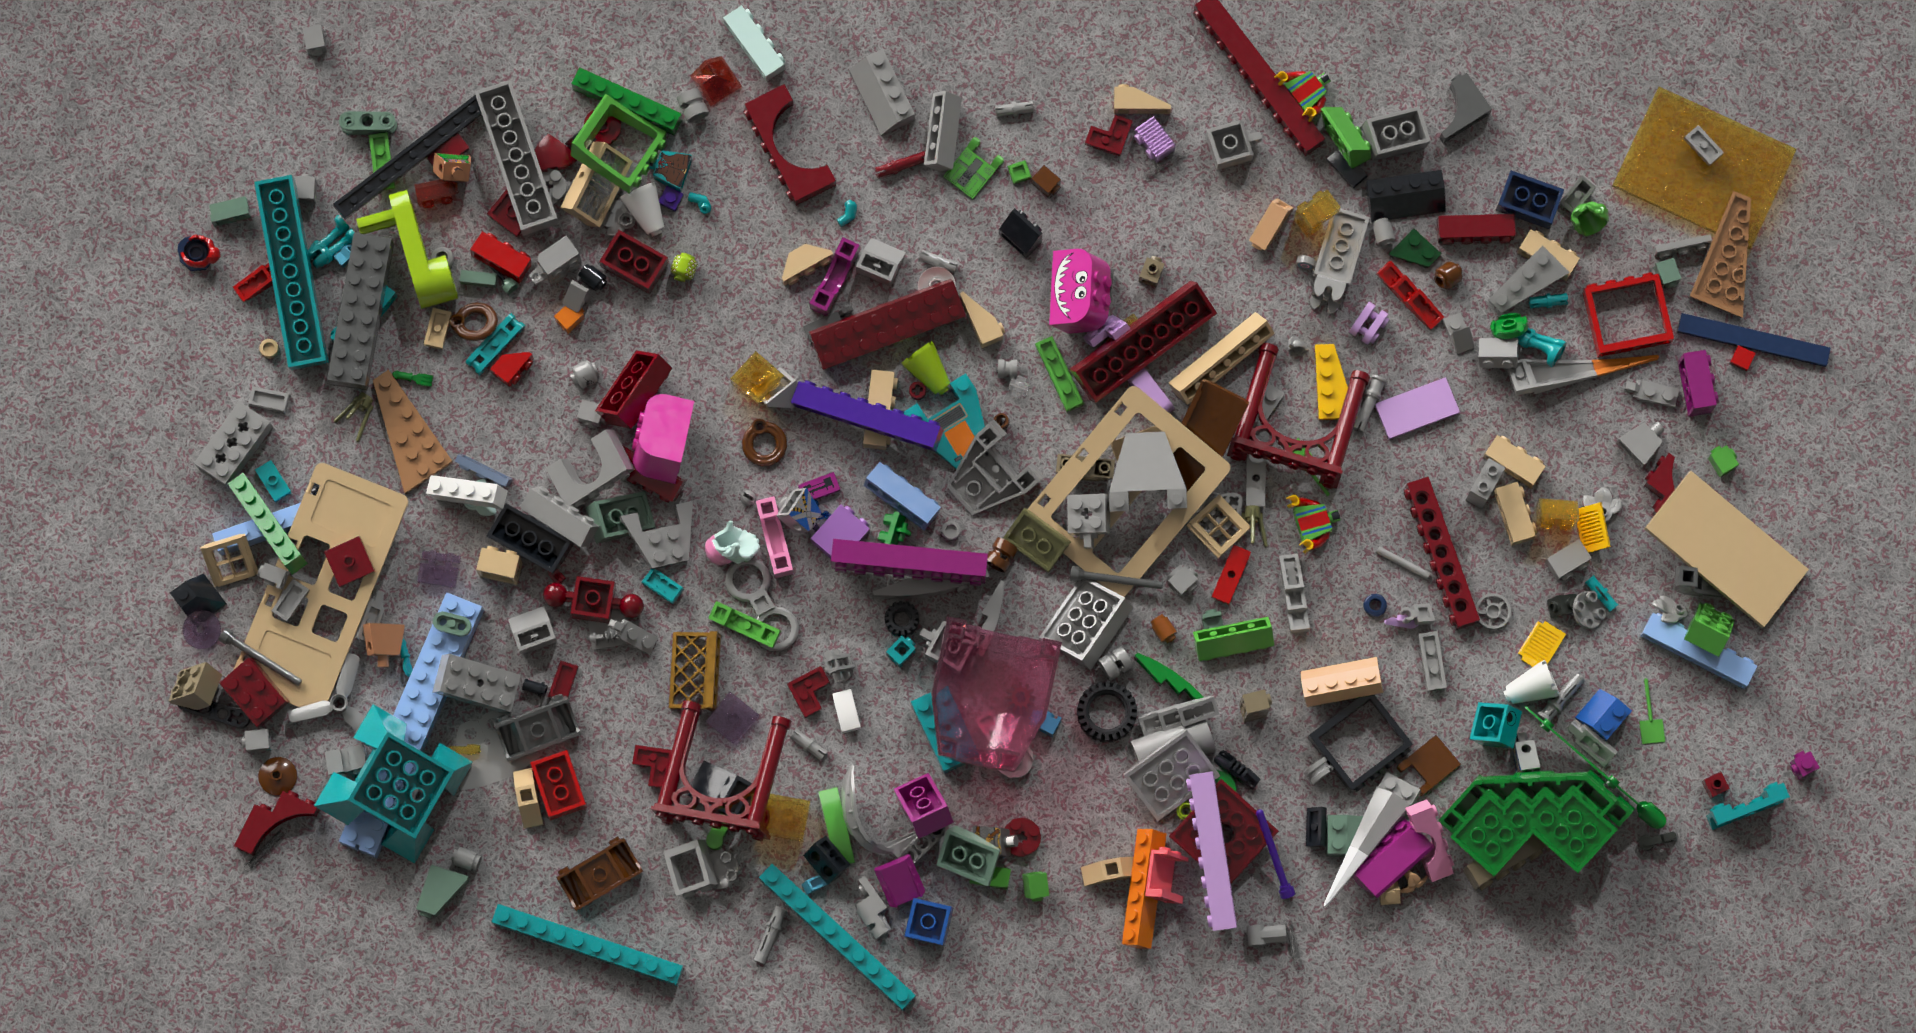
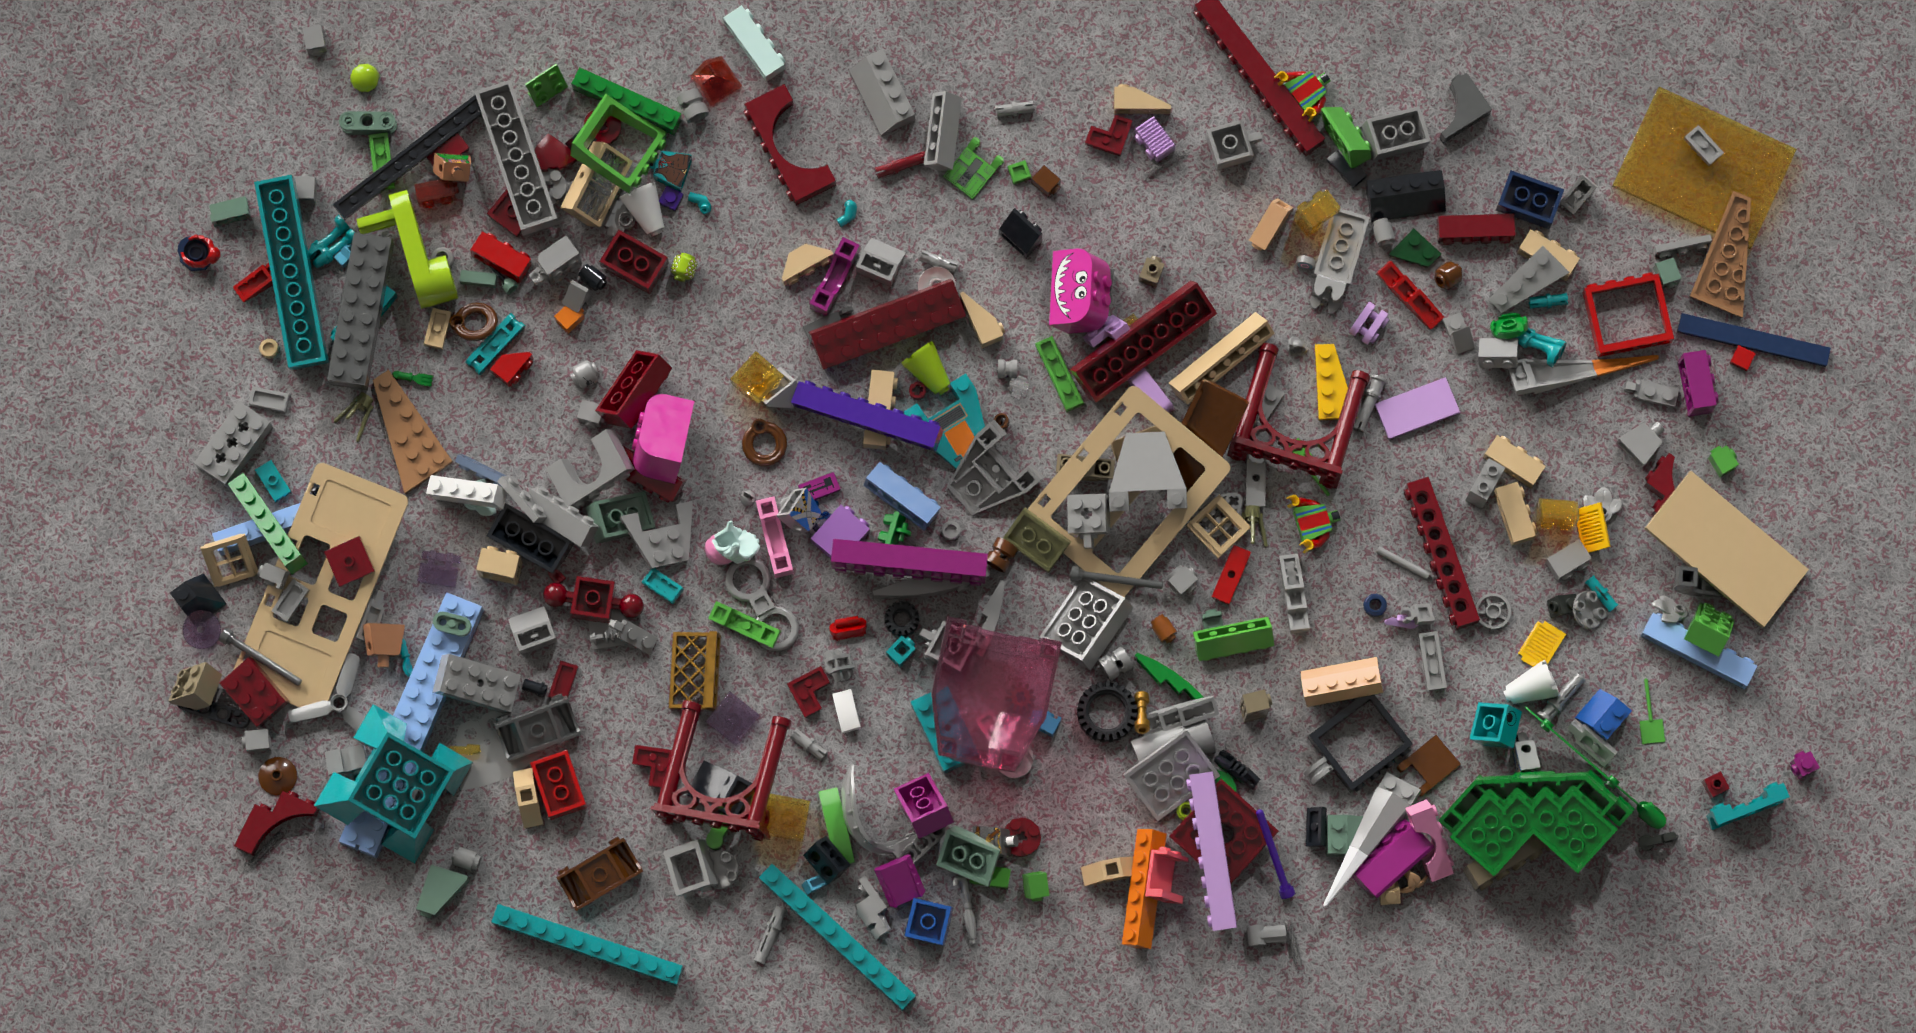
bright green hair [1571,202,1609,236] -> none
none -> lime hair [350,64,380,92]
none -> light grey plate [497,476,547,523]
none -> bright green hinge [525,64,568,107]
none -> red piece [829,616,867,641]
none -> light grey piece [953,875,976,944]
none -> pearl gold piece [1134,691,1150,734]

